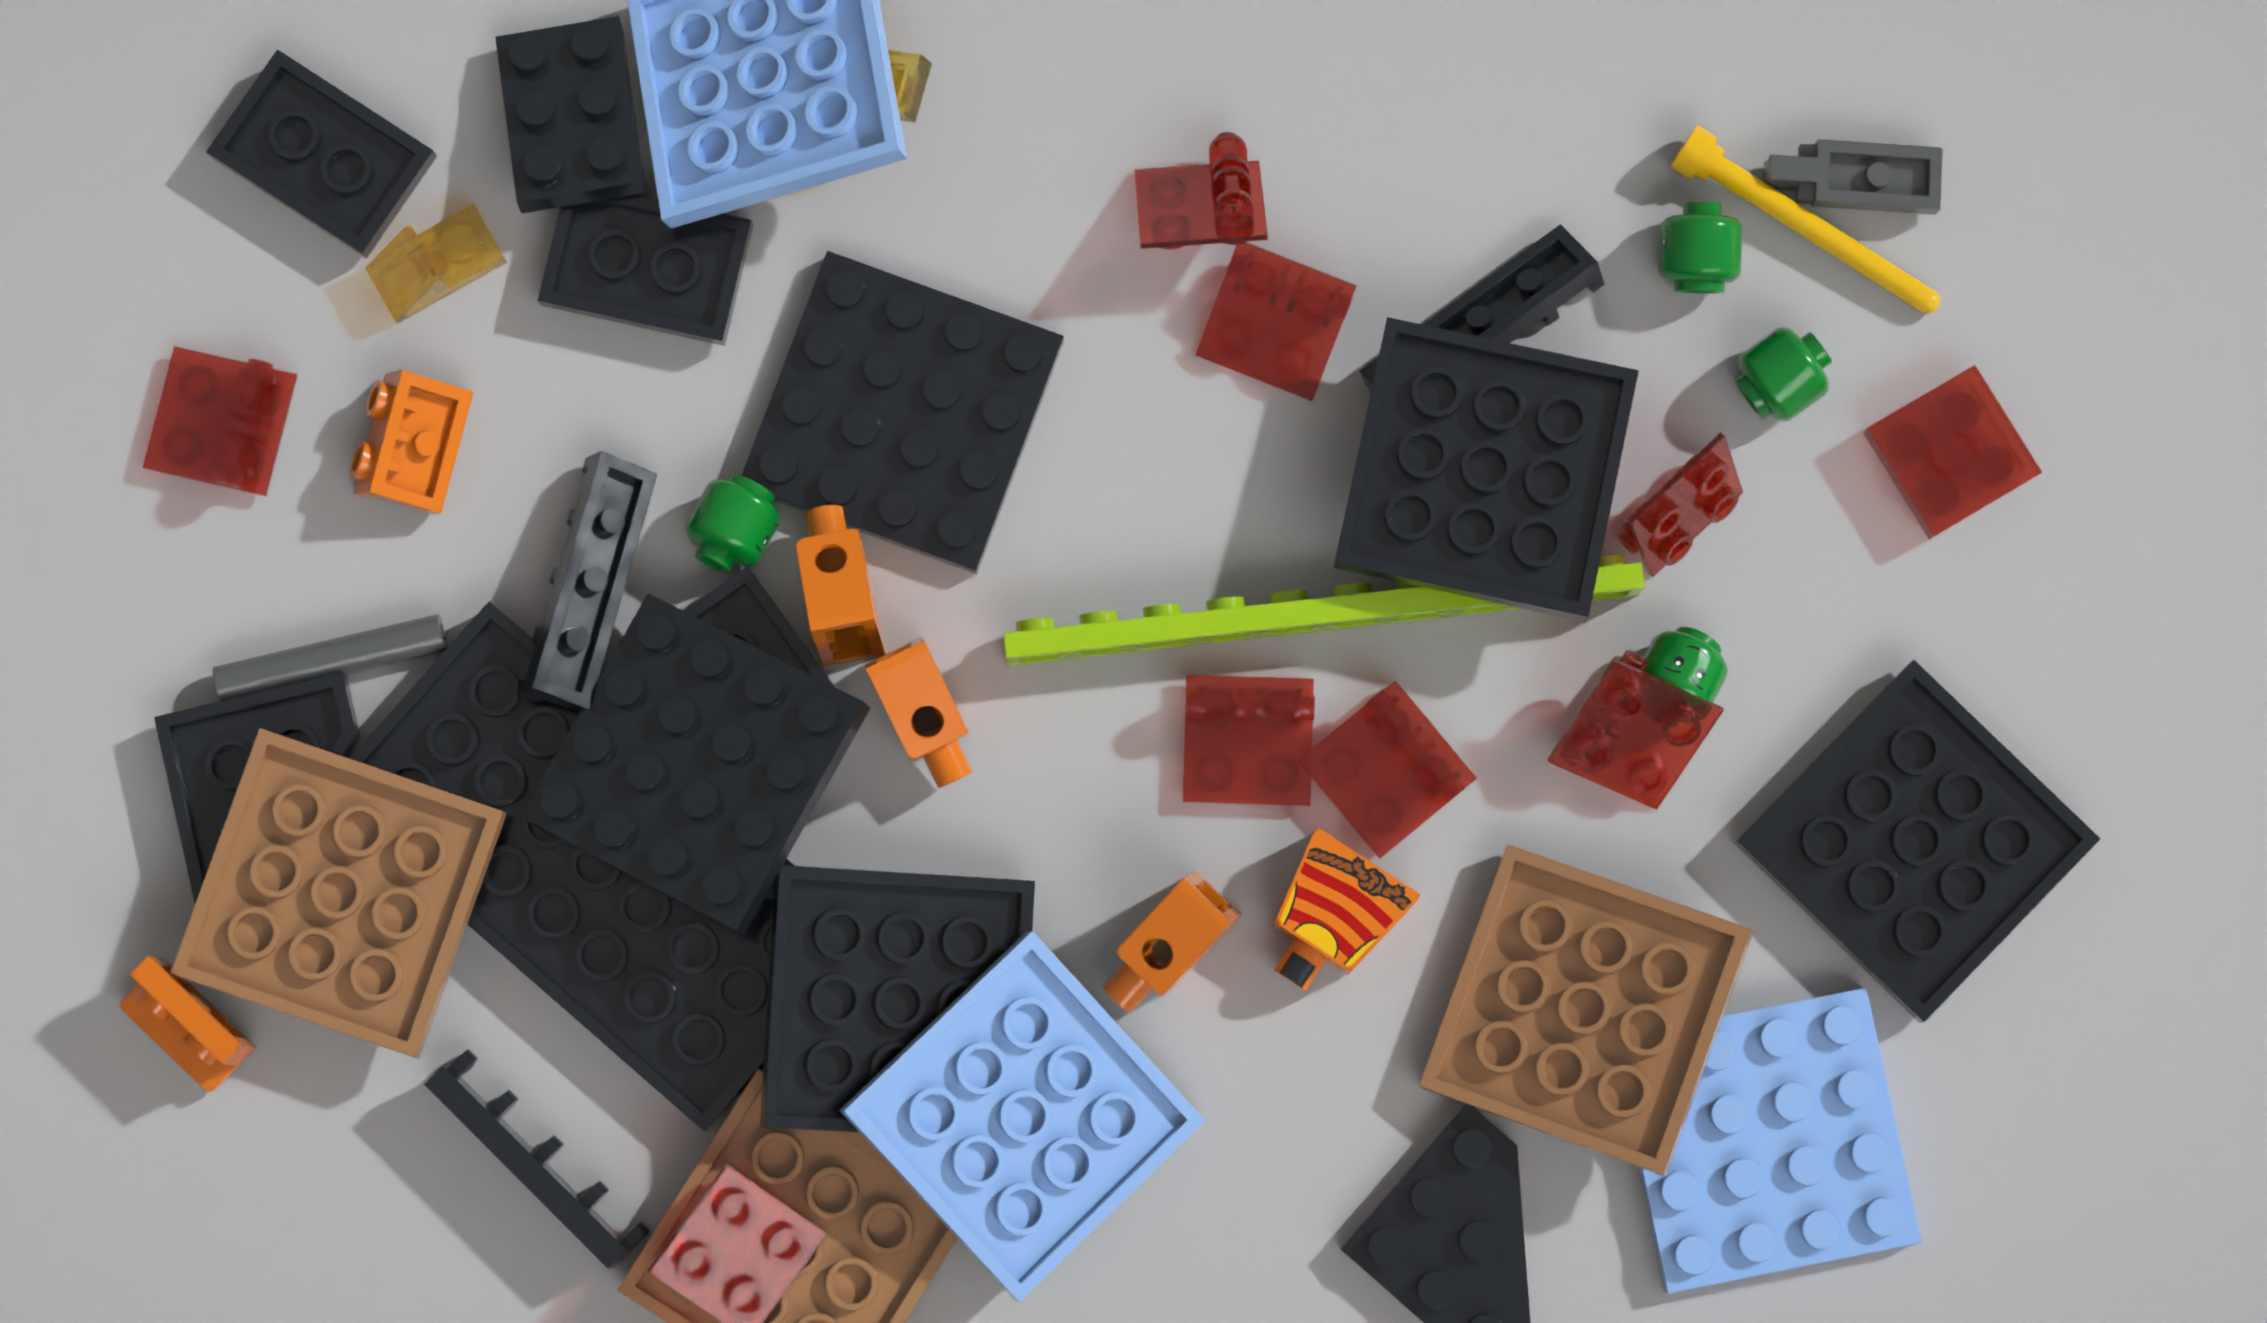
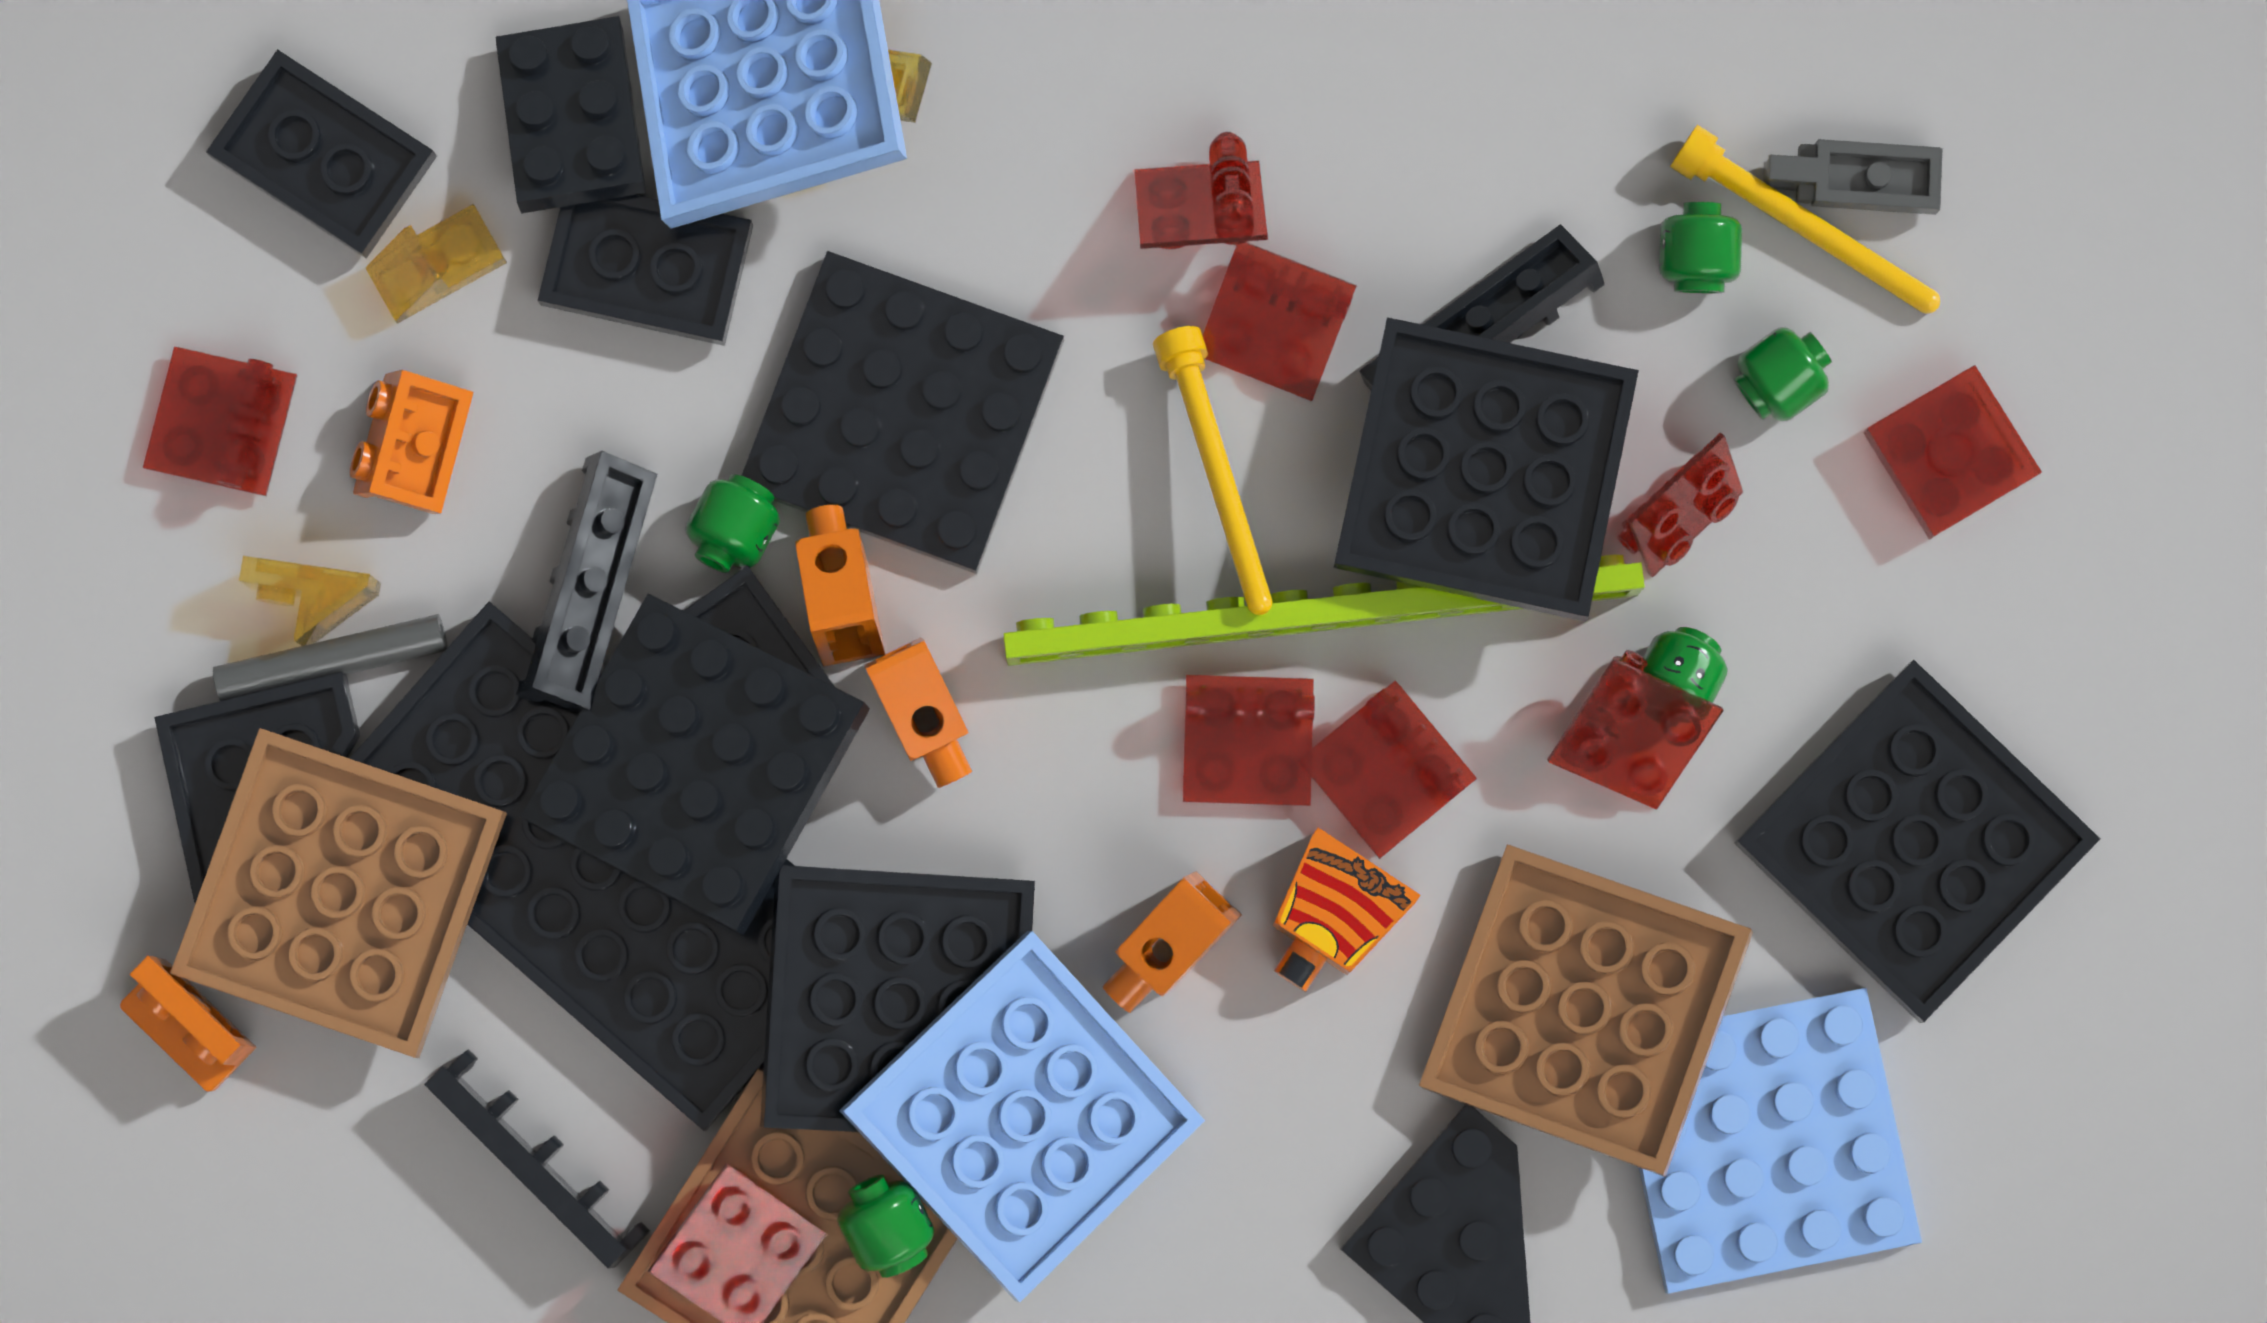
none -> clear yellow slope [239,556,381,646]
none -> green head [837,1174,934,1278]
none -> yellow piece [1152,326,1272,615]

